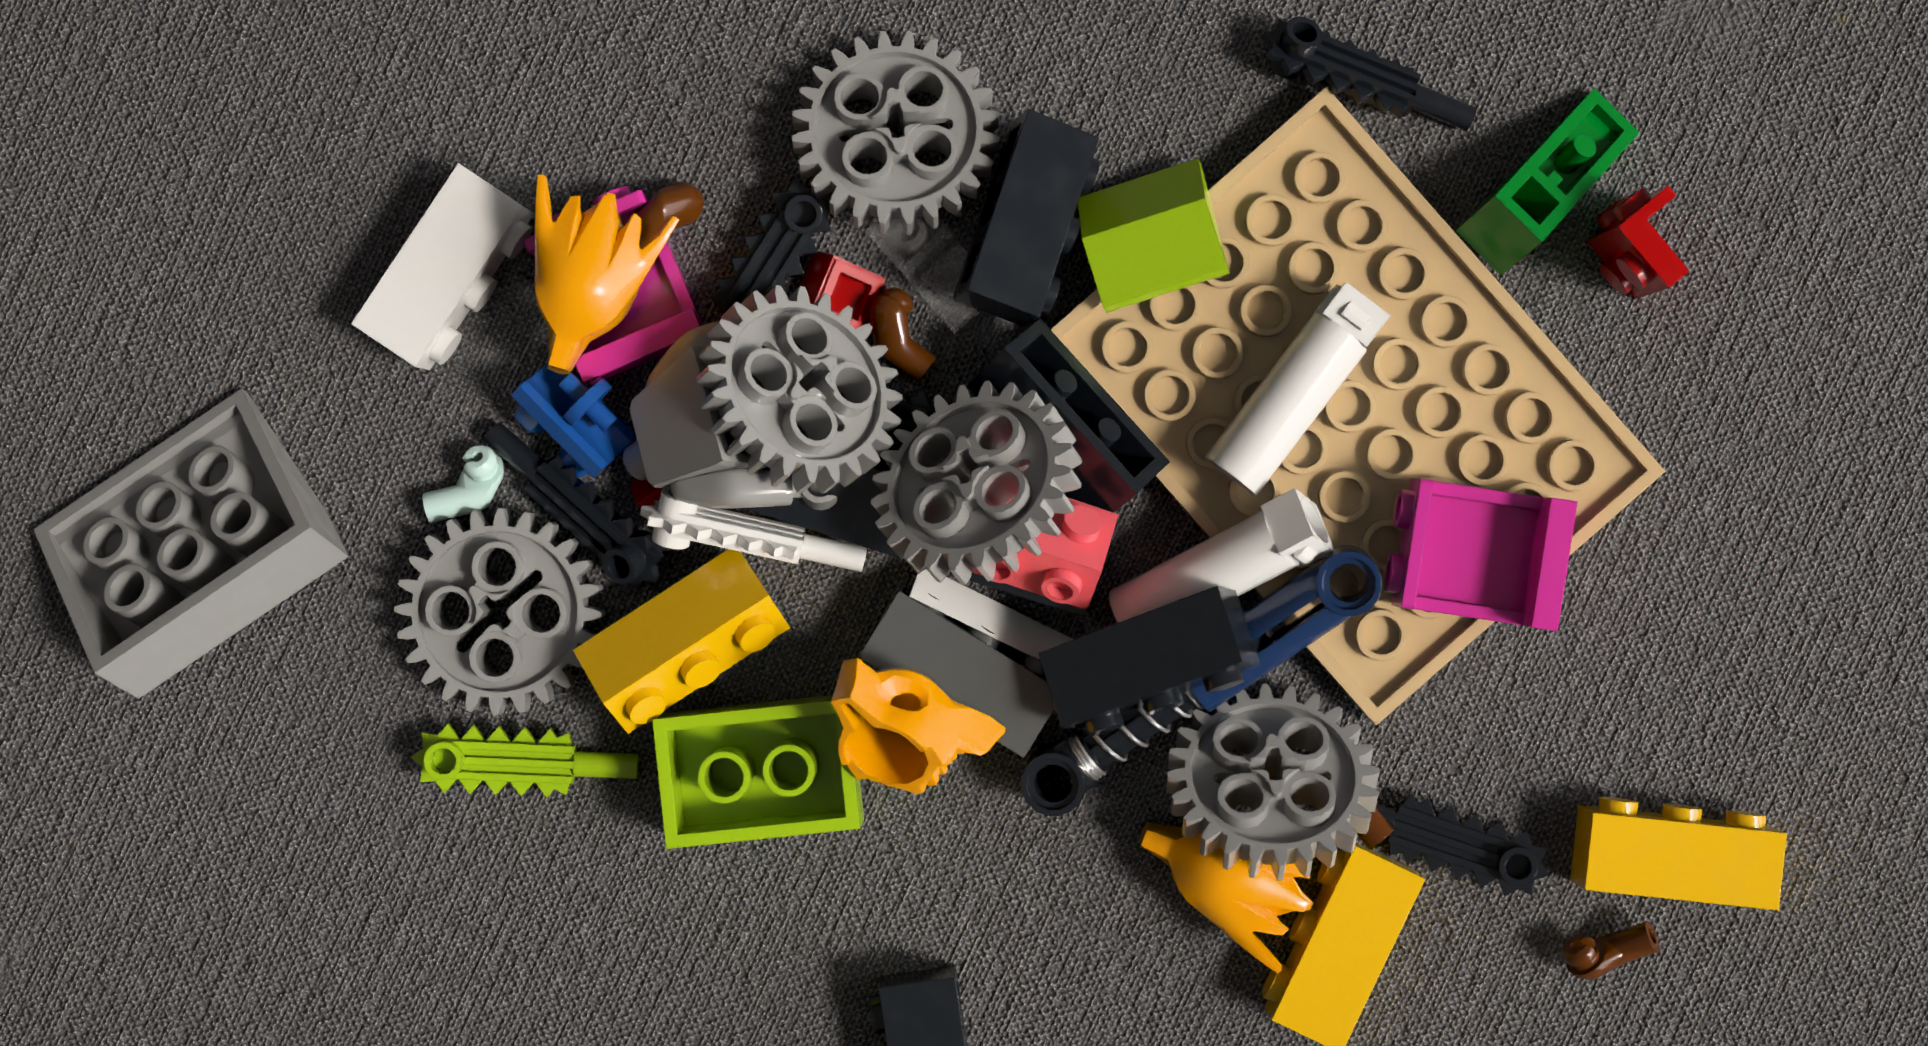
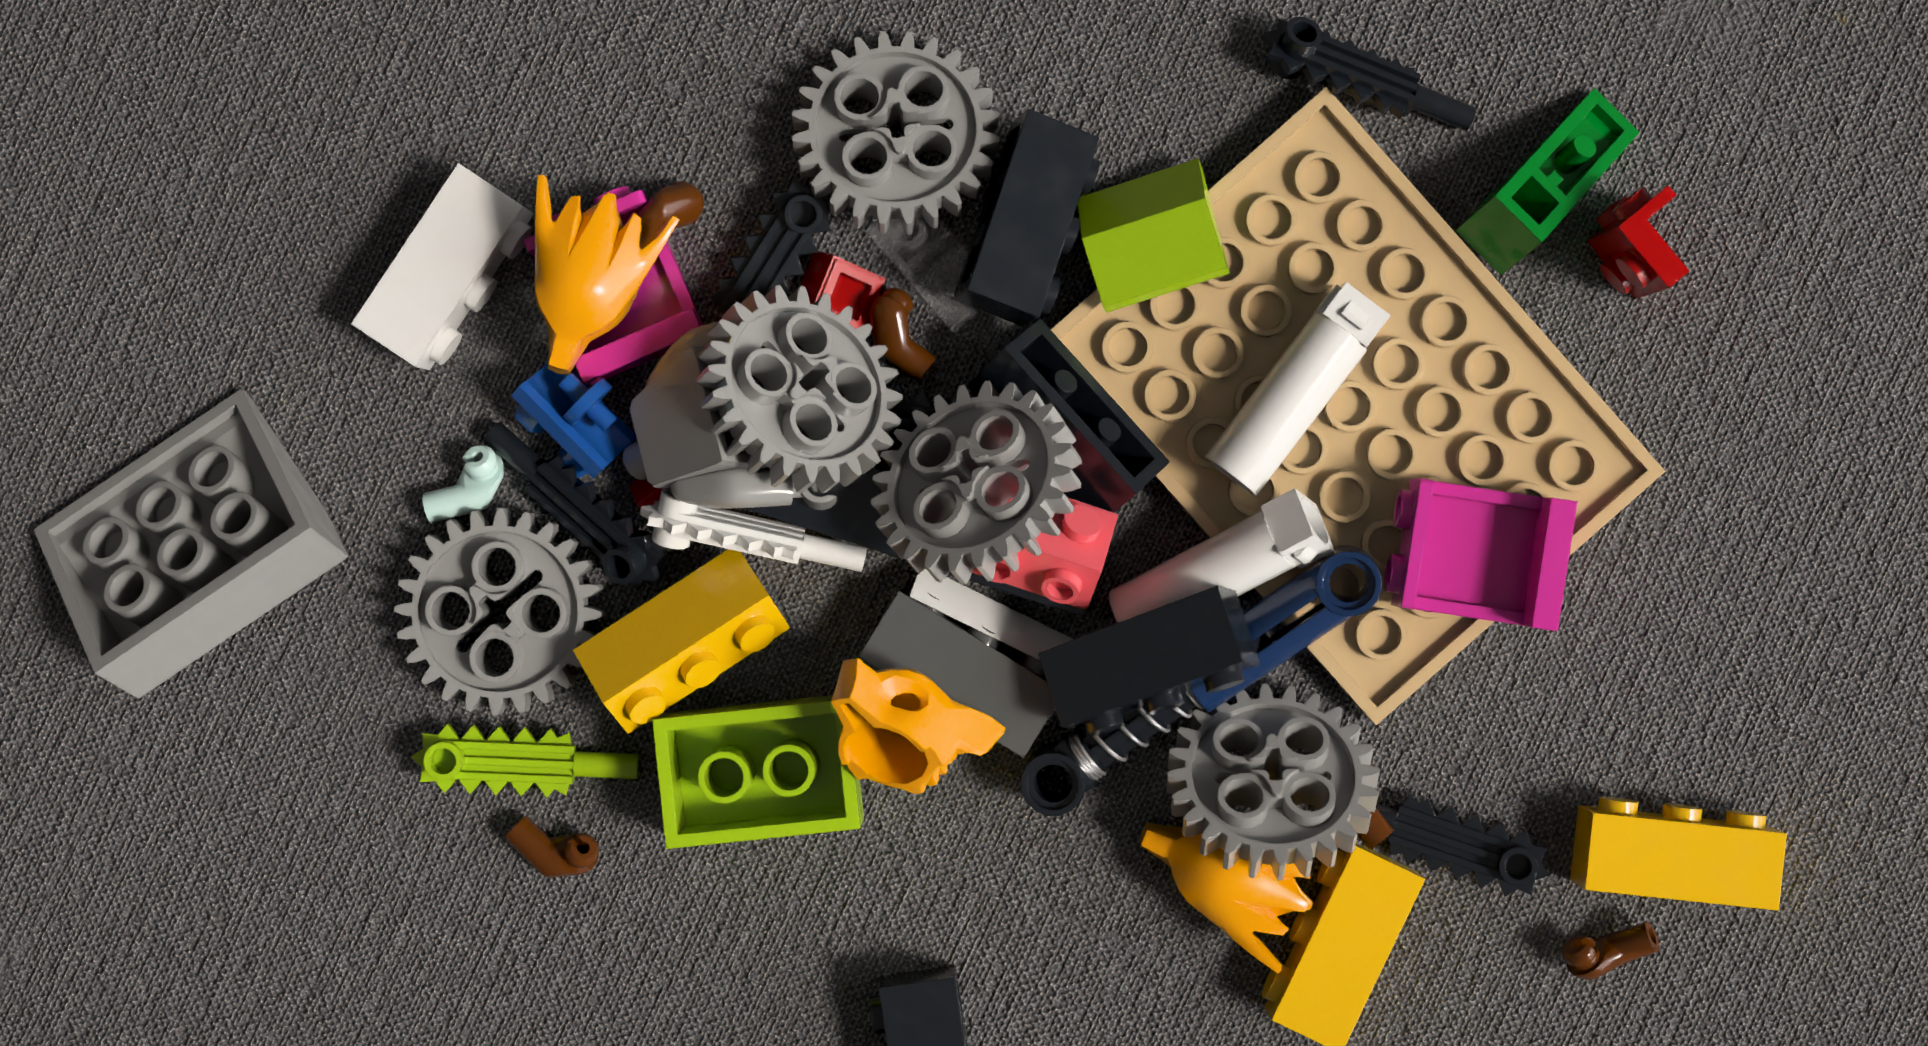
none -> reddish brown arm [504,815,599,878]

